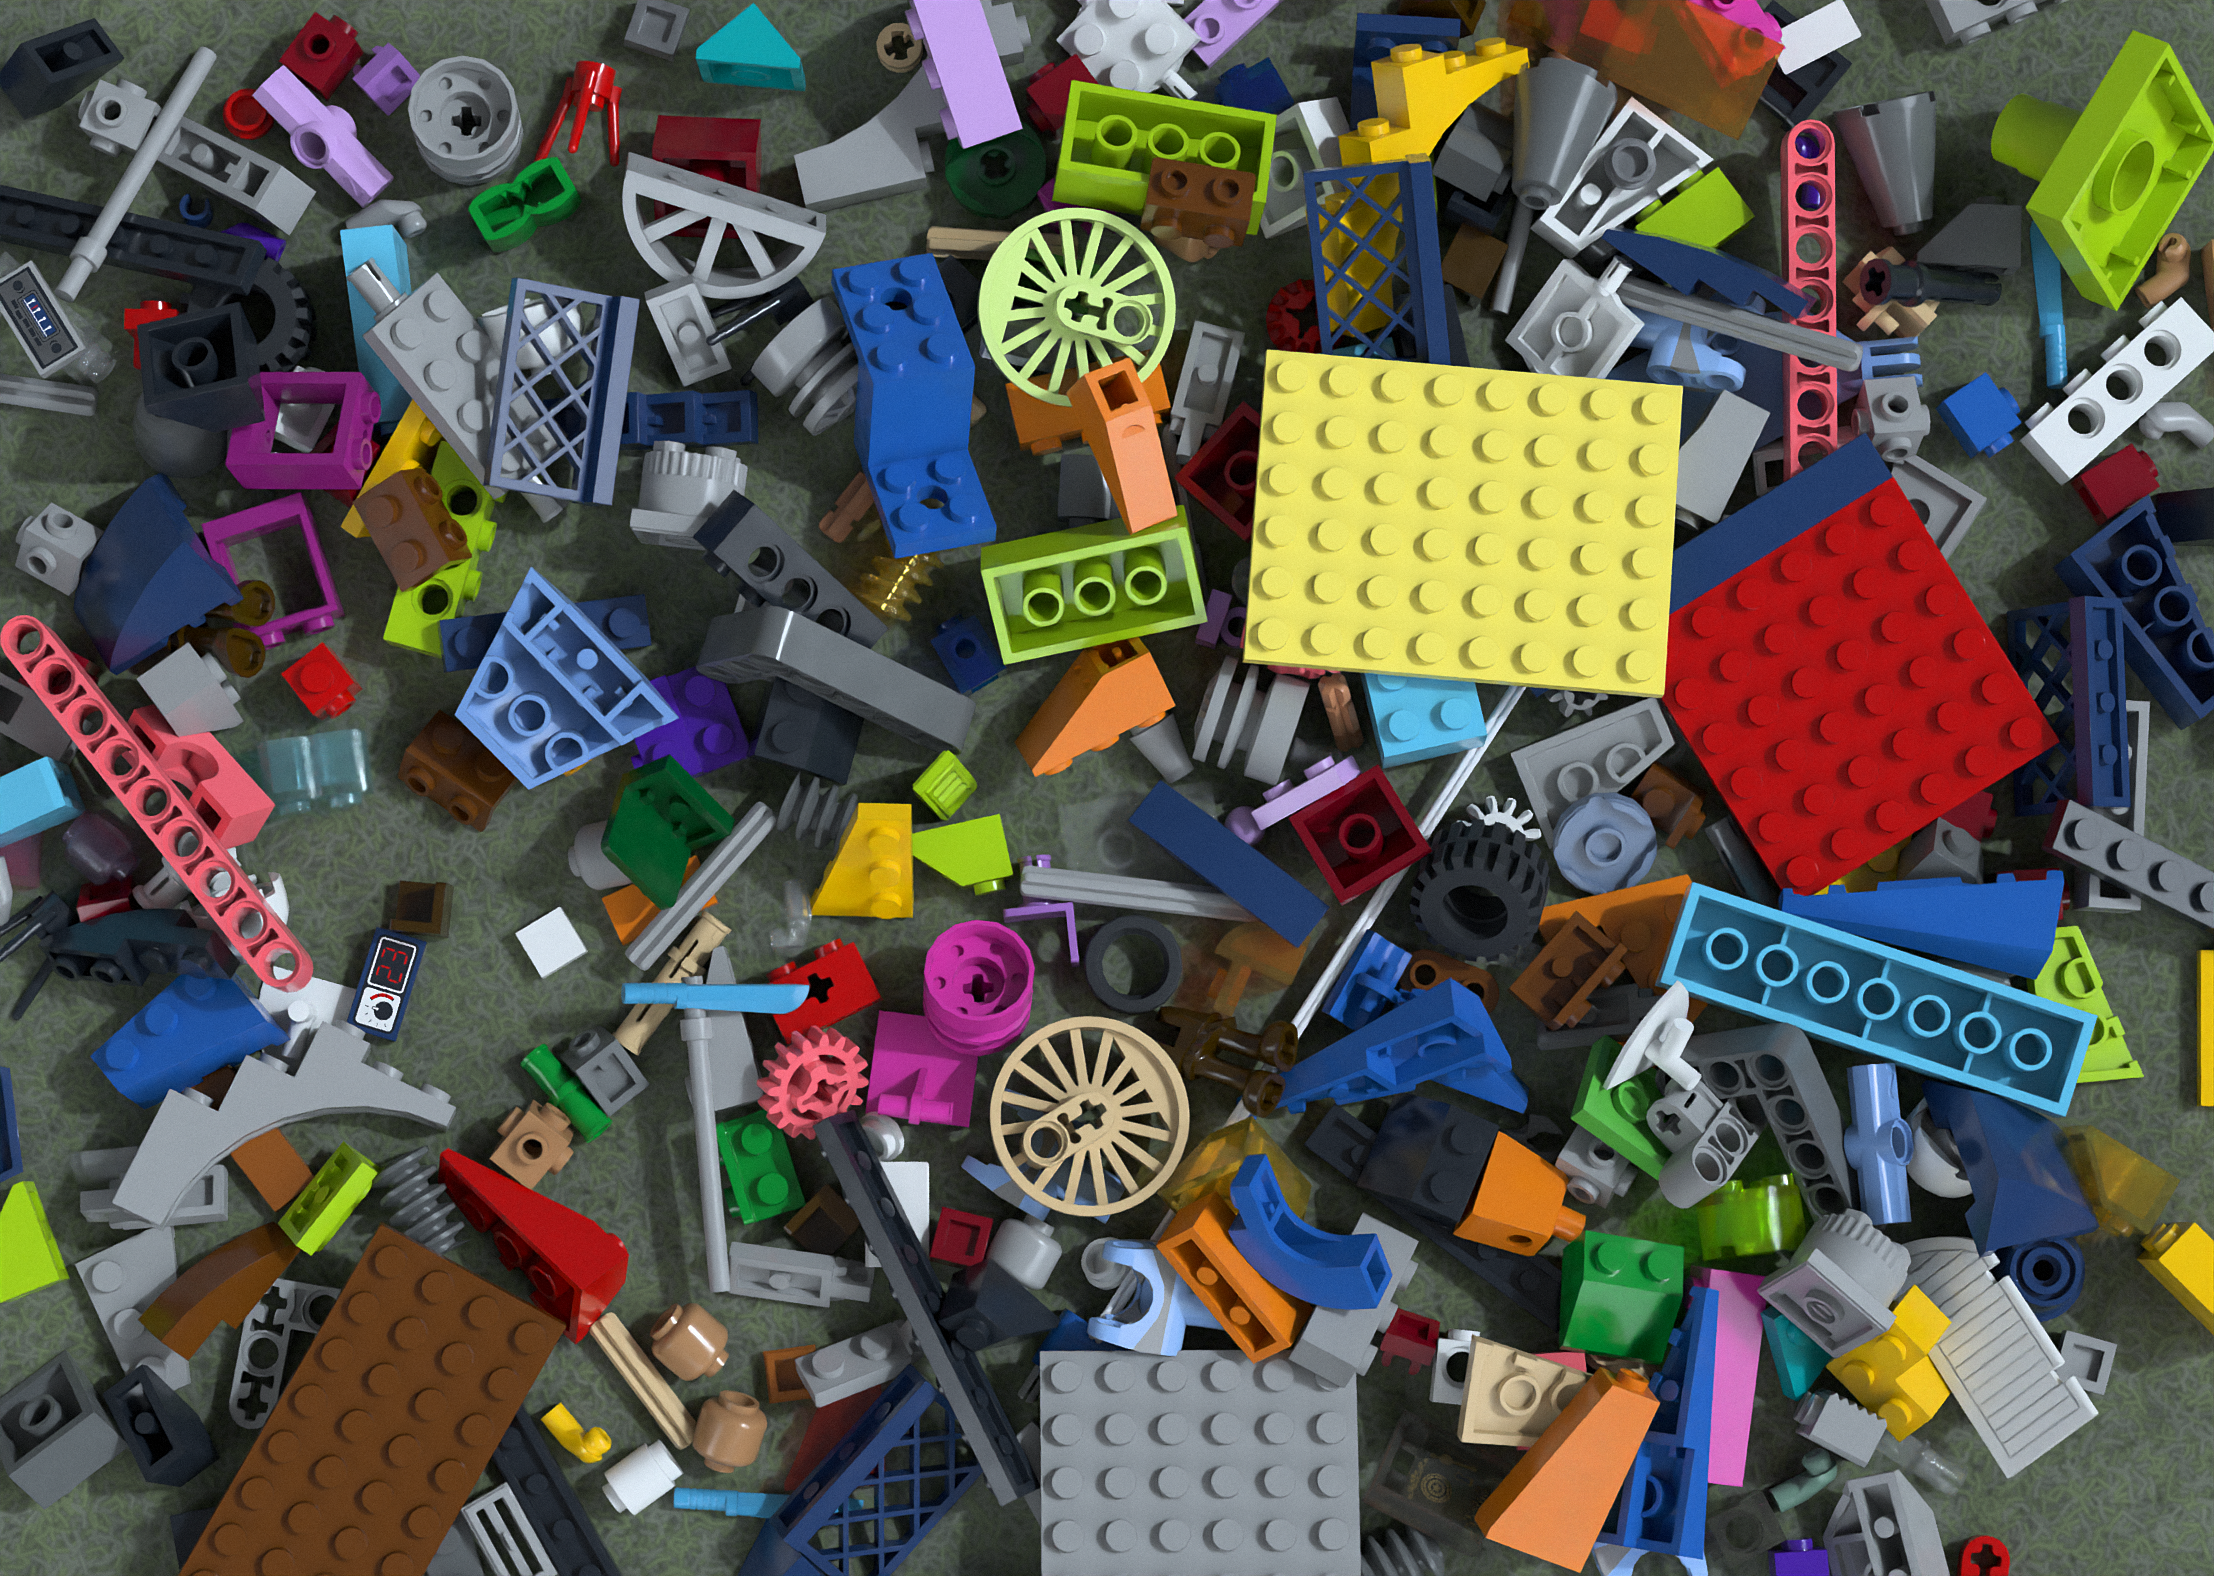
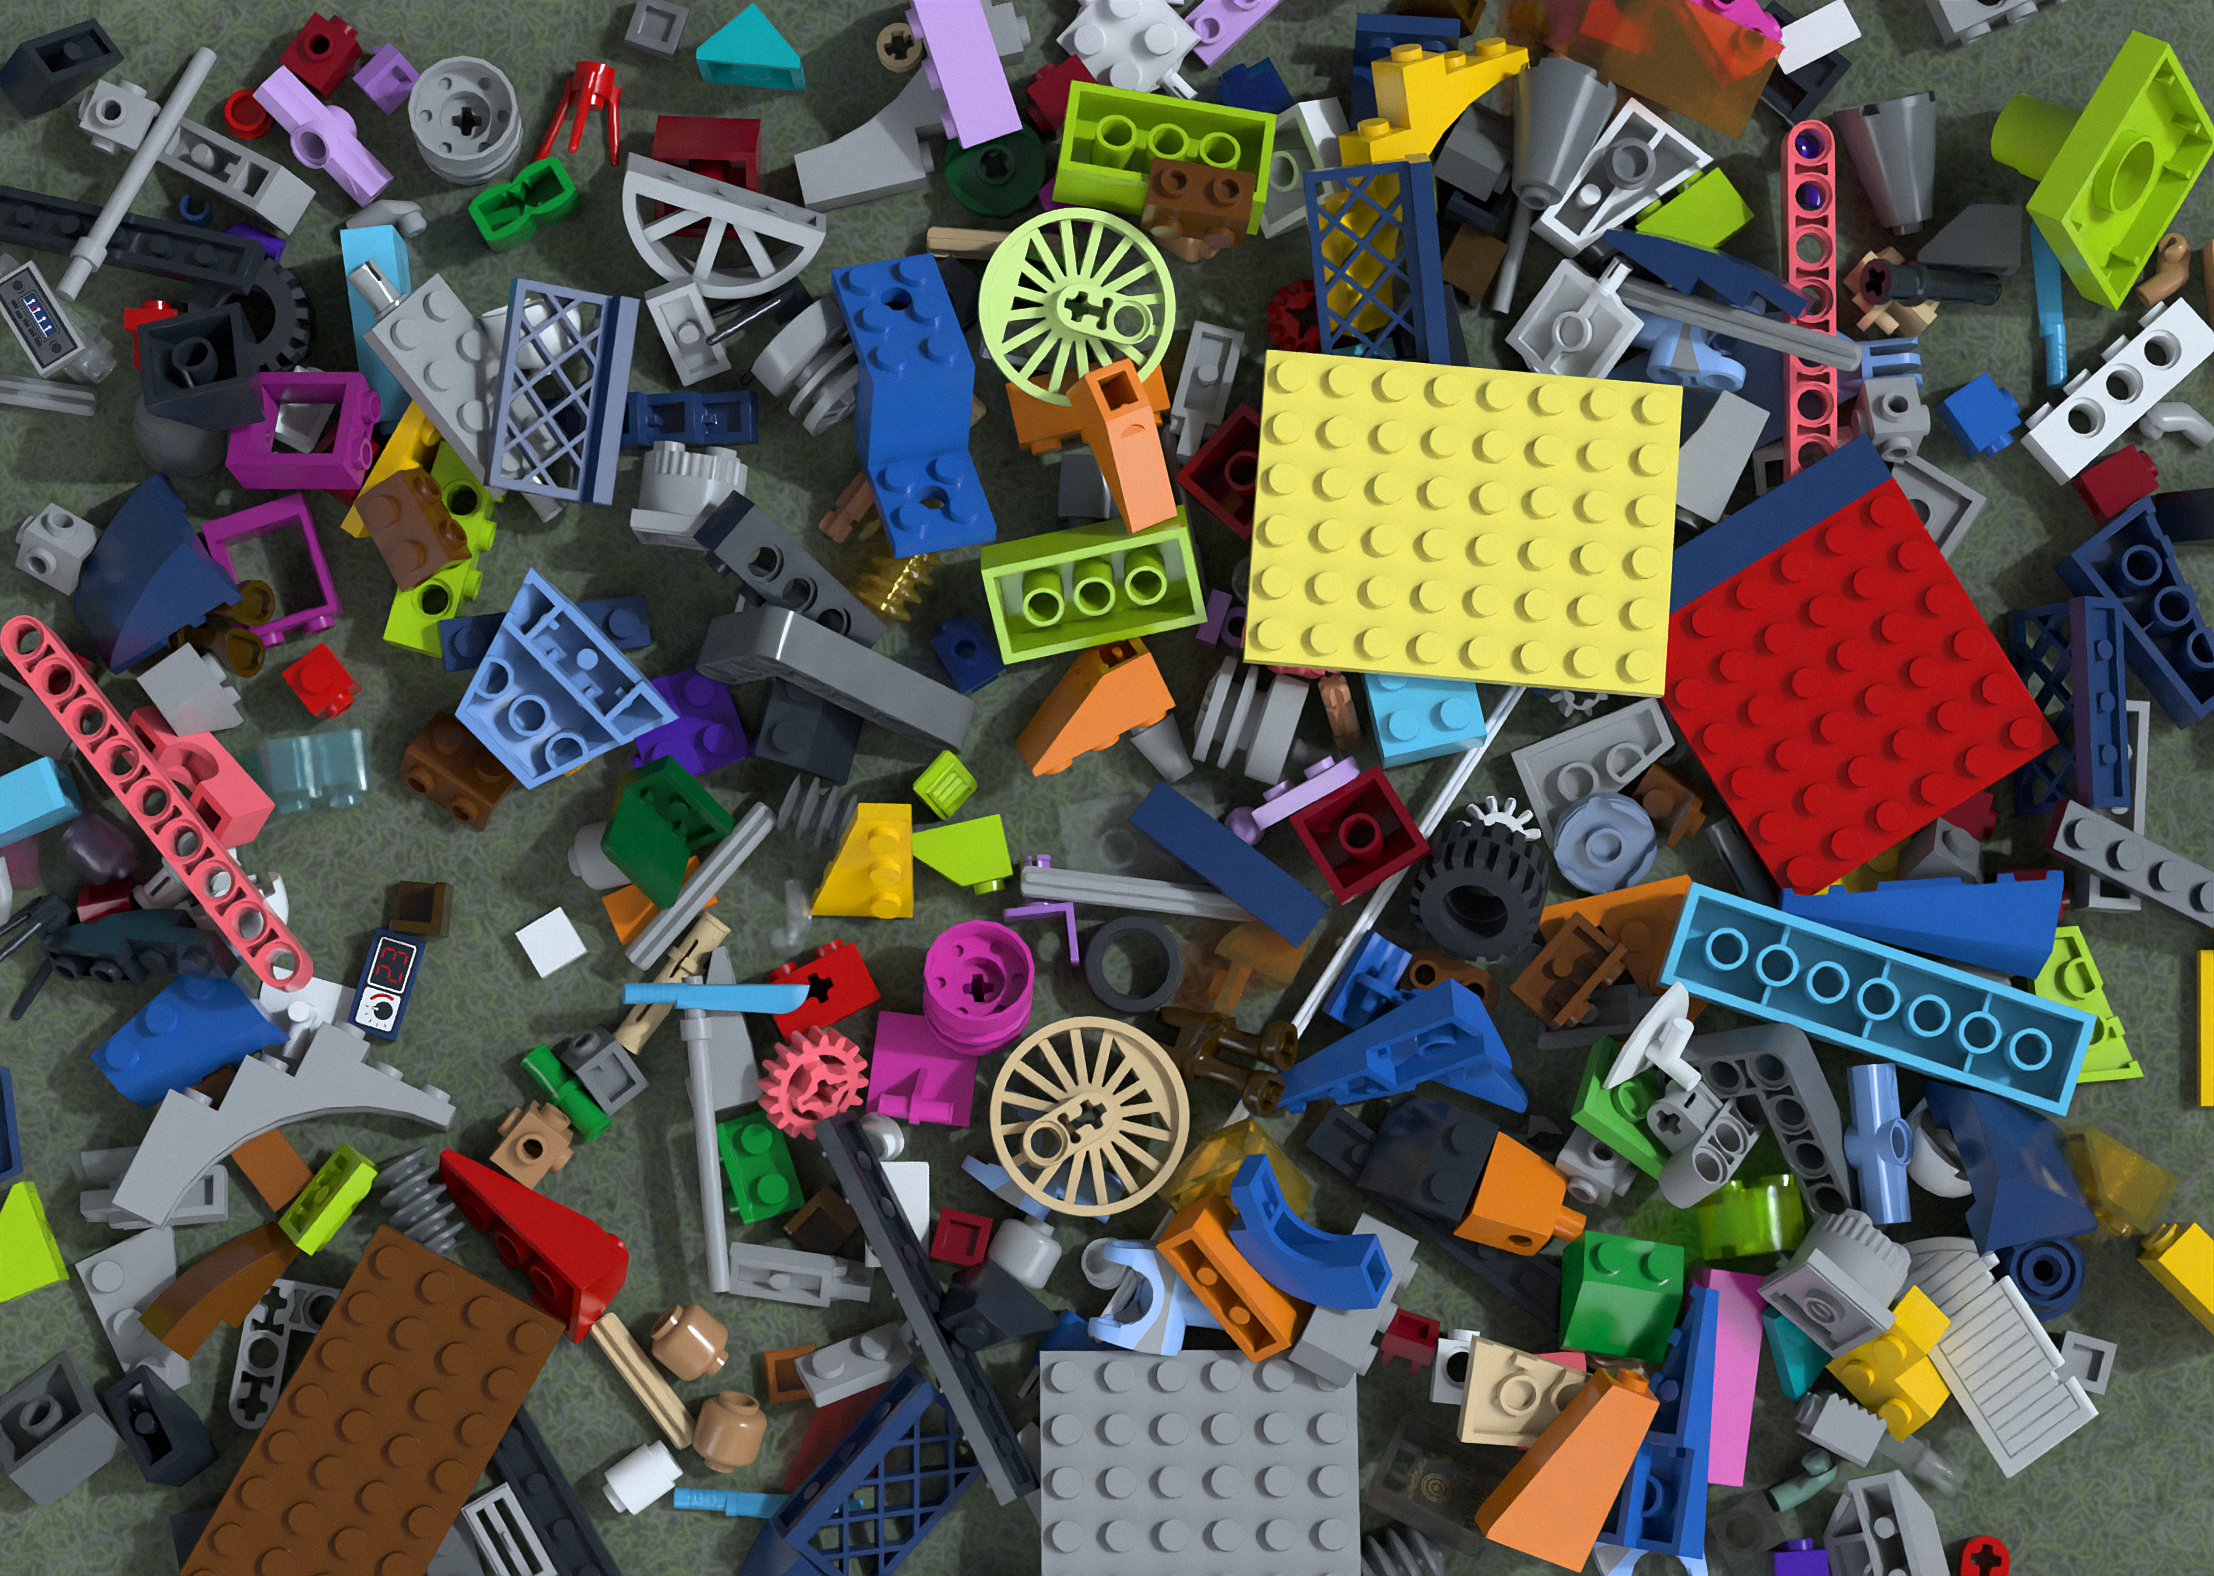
yellow arm [540,1402,611,1464] -> none

